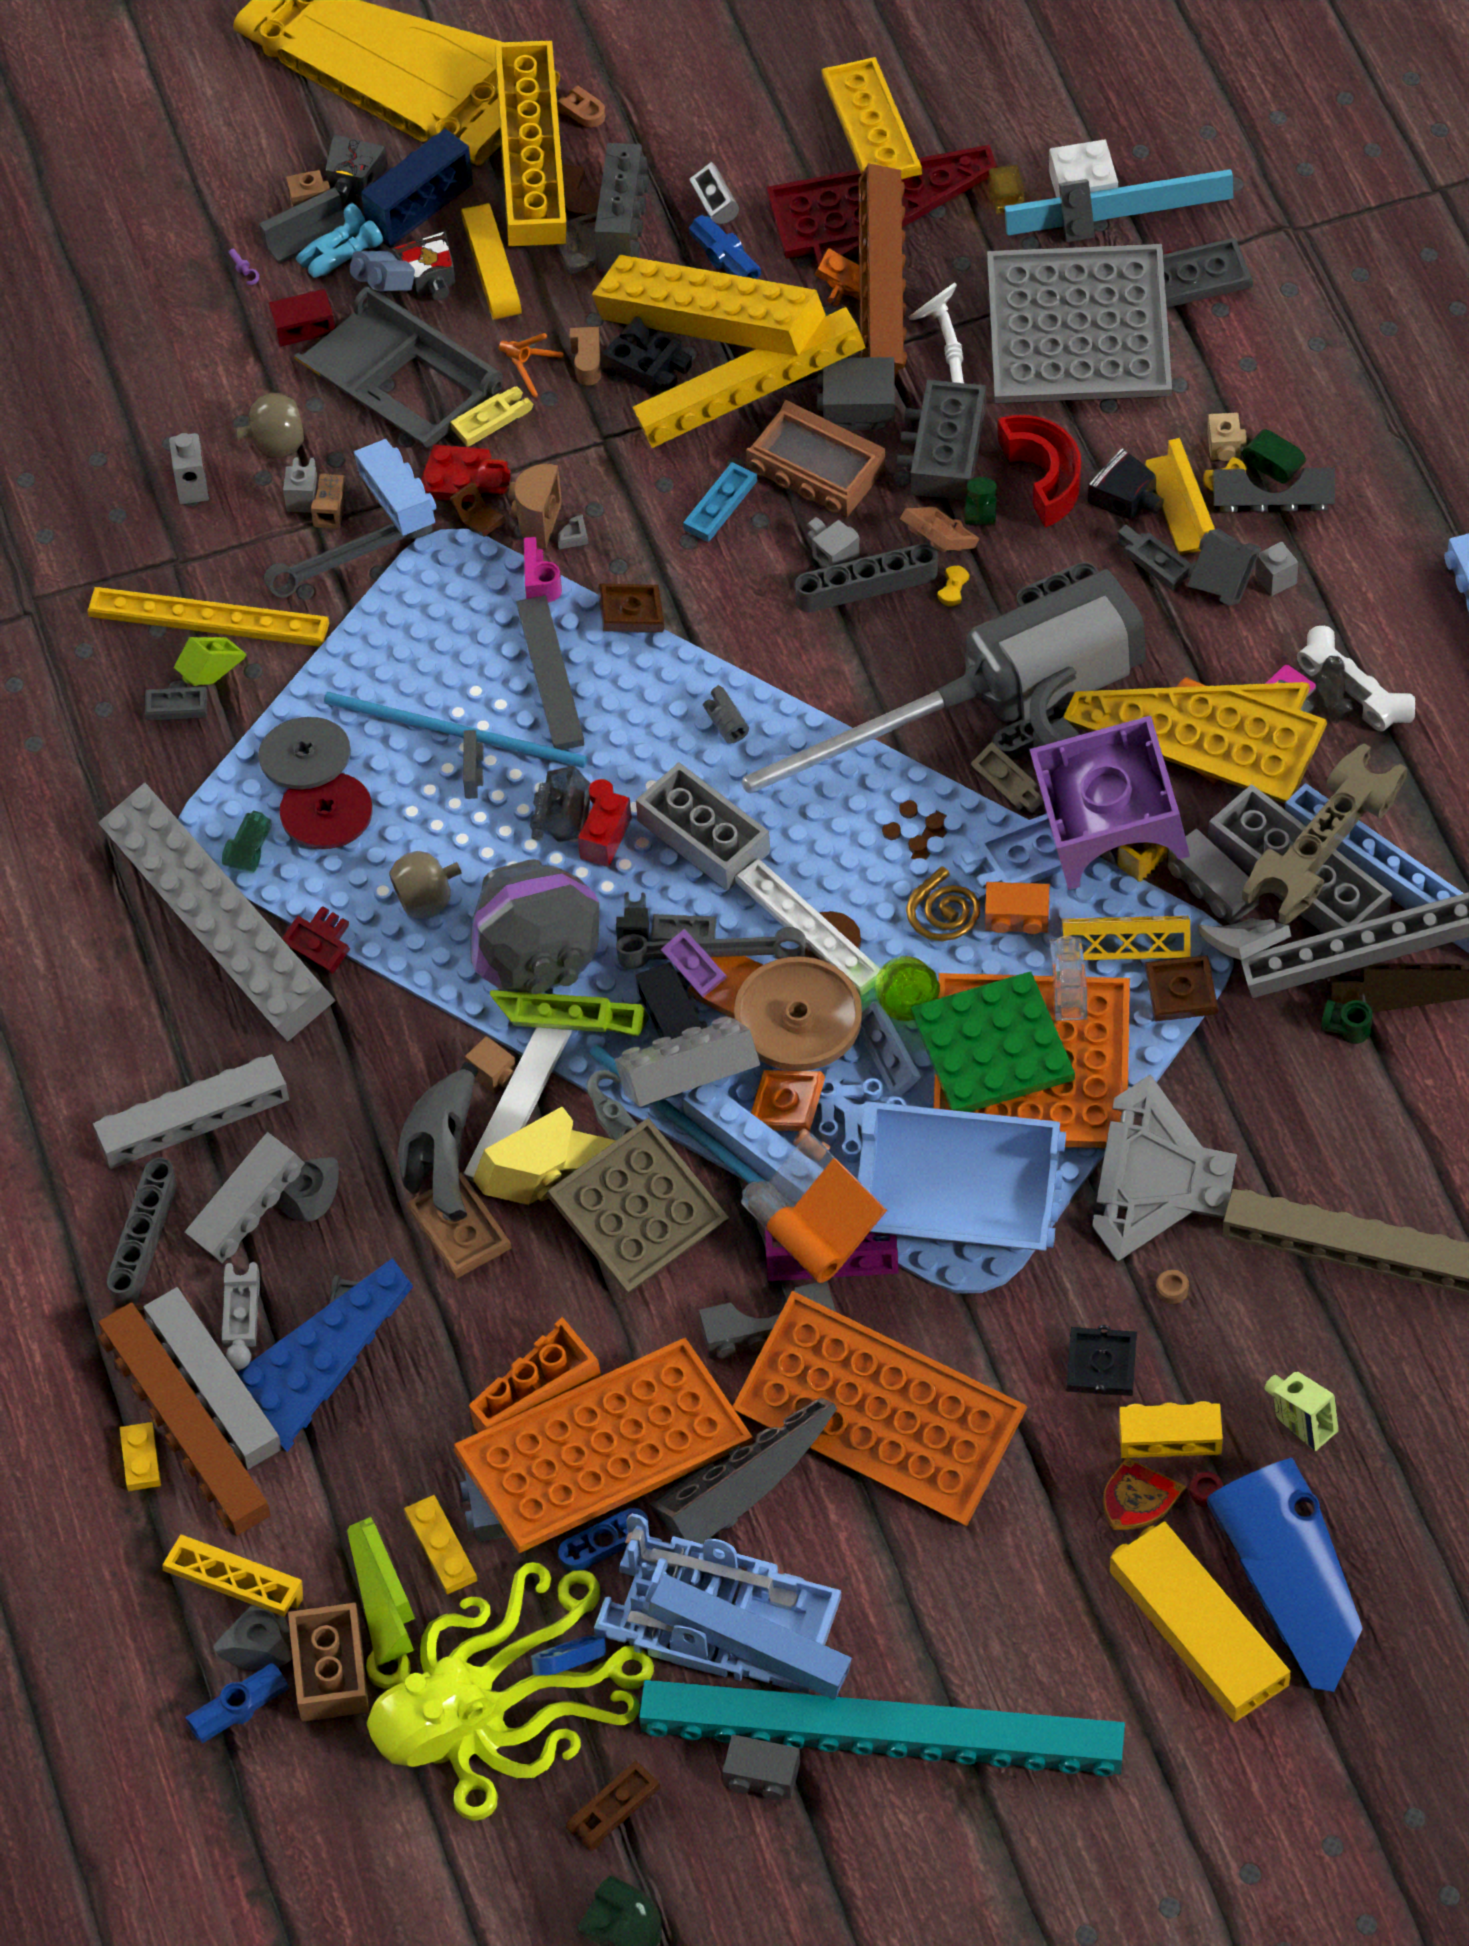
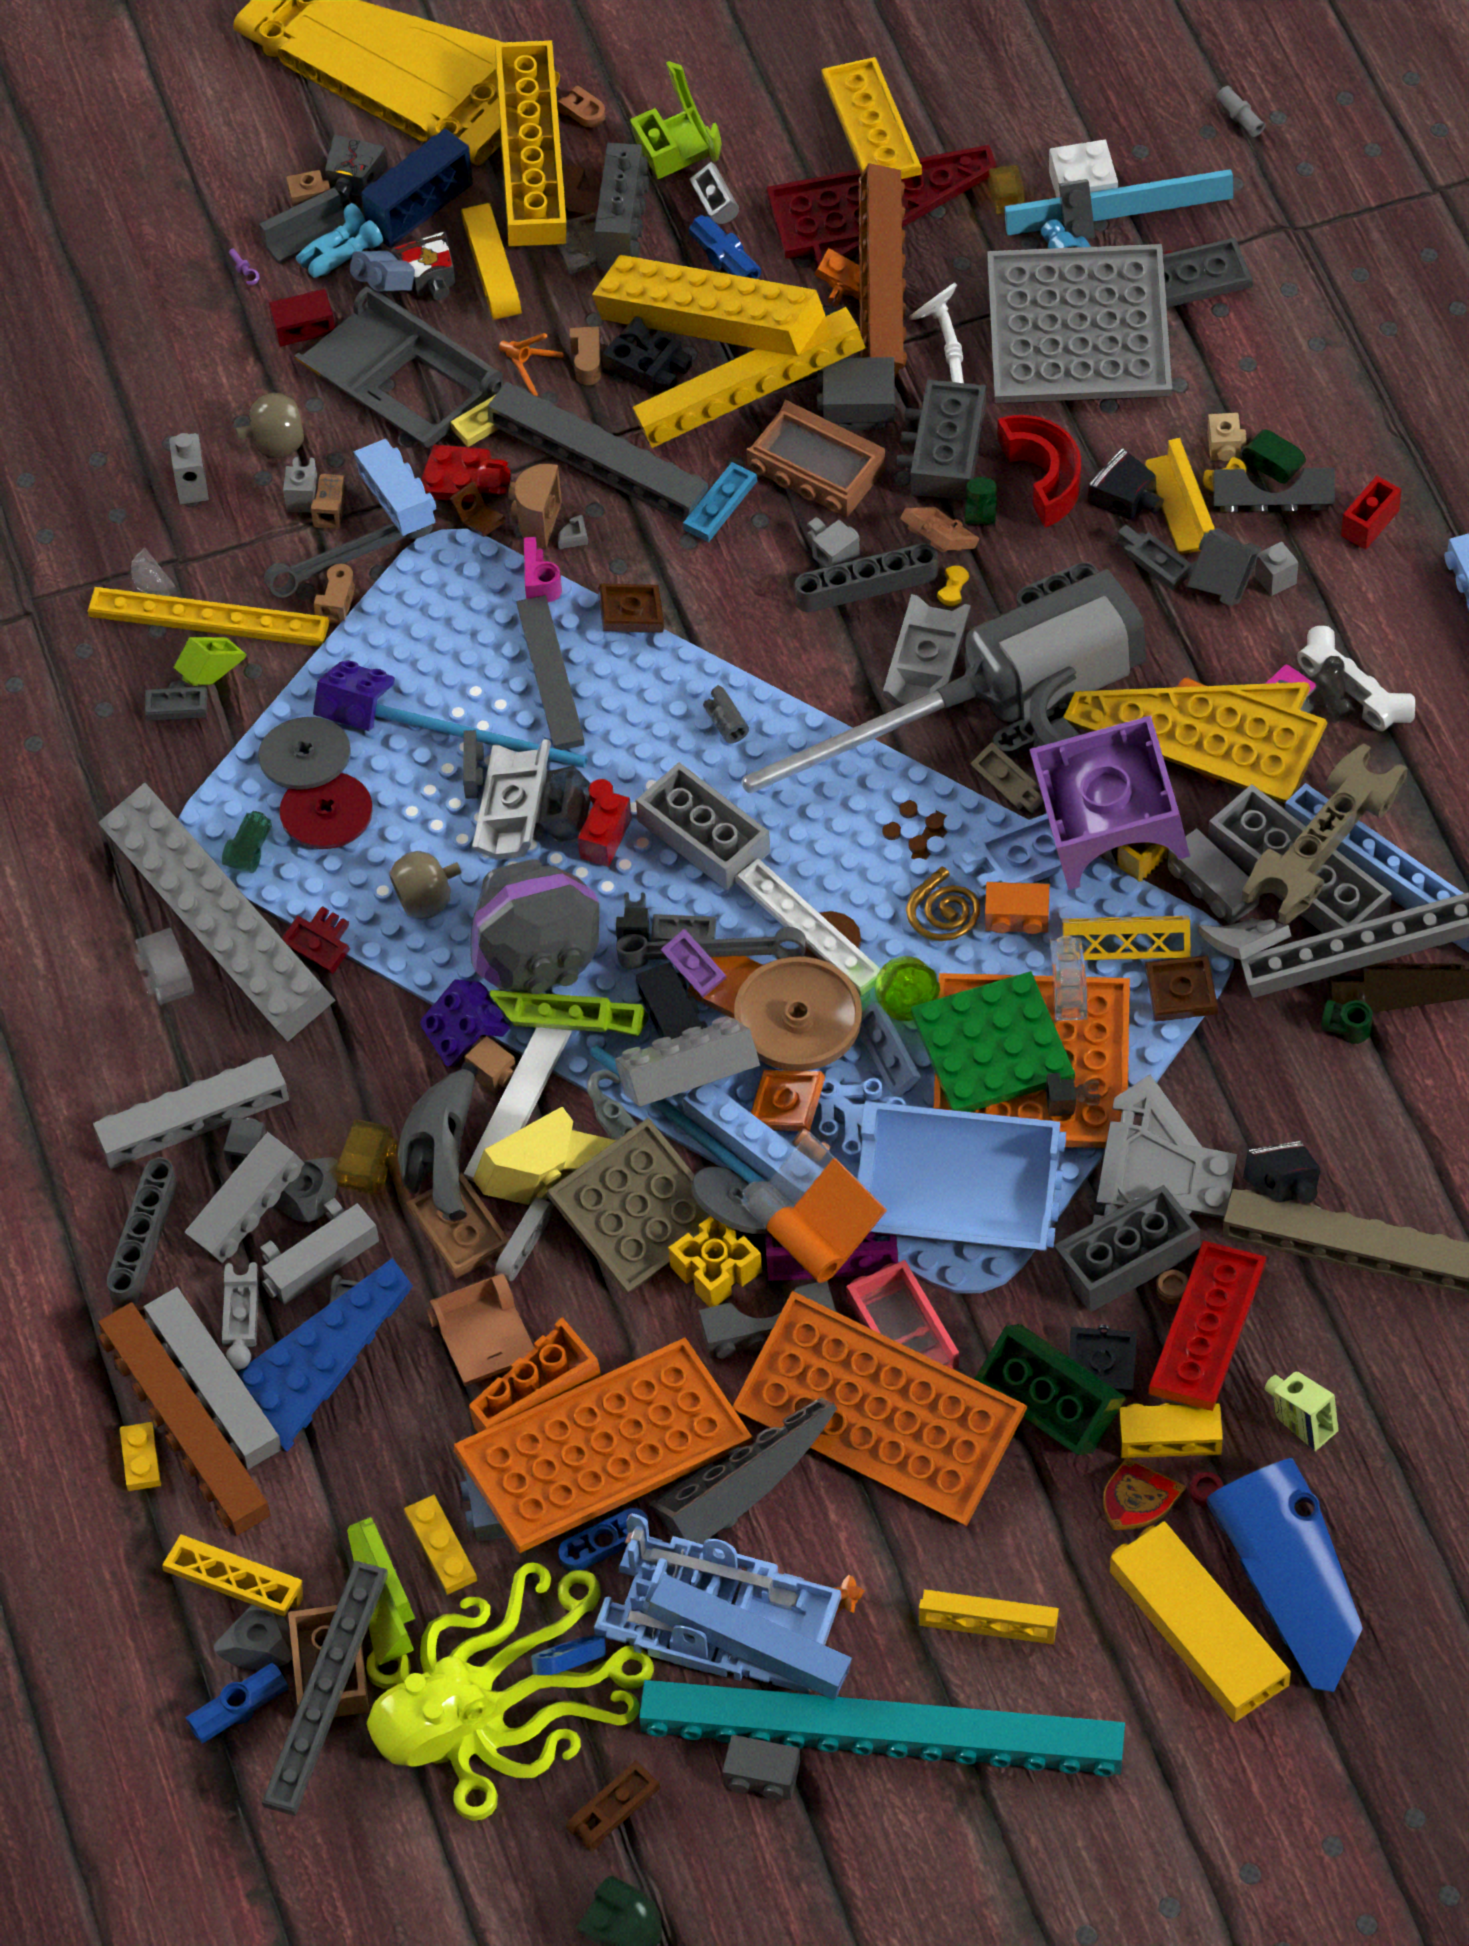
none -> clear plate [131,548,177,596]
none -> clear brick [133,927,195,1005]
none -> dark grey brick [223,1118,266,1168]
none -> light grey brick [260,1198,379,1305]
none -> dark grey tile [262,1561,388,1816]
none -> dark purple bracket [313,660,395,731]
none -> medium nougat leg [314,564,355,624]
none -> clear yellow brick [335,1119,397,1195]
none -> dark purple bracket [420,979,510,1067]
none -> nougat door [425,1273,534,1386]
none -> light grey piece [472,739,551,860]
none -> dark grey brick [487,382,708,522]
none -> light grey beam [495,1197,554,1281]
none -> lime piece [630,61,722,179]
none -> yellow brick [668,1216,762,1307]
none -> dark grey piece [691,1167,780,1234]
none -> orange plant [834,1575,865,1613]
none -> door [846,1260,959,1370]
none -> light grey piece [883,594,971,708]
none -> yellow fence [919,1589,1059,1645]
none -> dark green brick [974,1324,1126,1455]
none -> dark azure piece [1041,219,1091,249]
none -> pearl dark grey piece [1045,1073,1101,1116]
none -> dark grey slope [1054,1185,1200,1313]
none -> red plate [1149,1240,1267,1411]
none -> light grey pin [1216,86,1265,137]
none -> black torso [1243,1141,1320,1204]
none -> red brick [1341,475,1402,550]

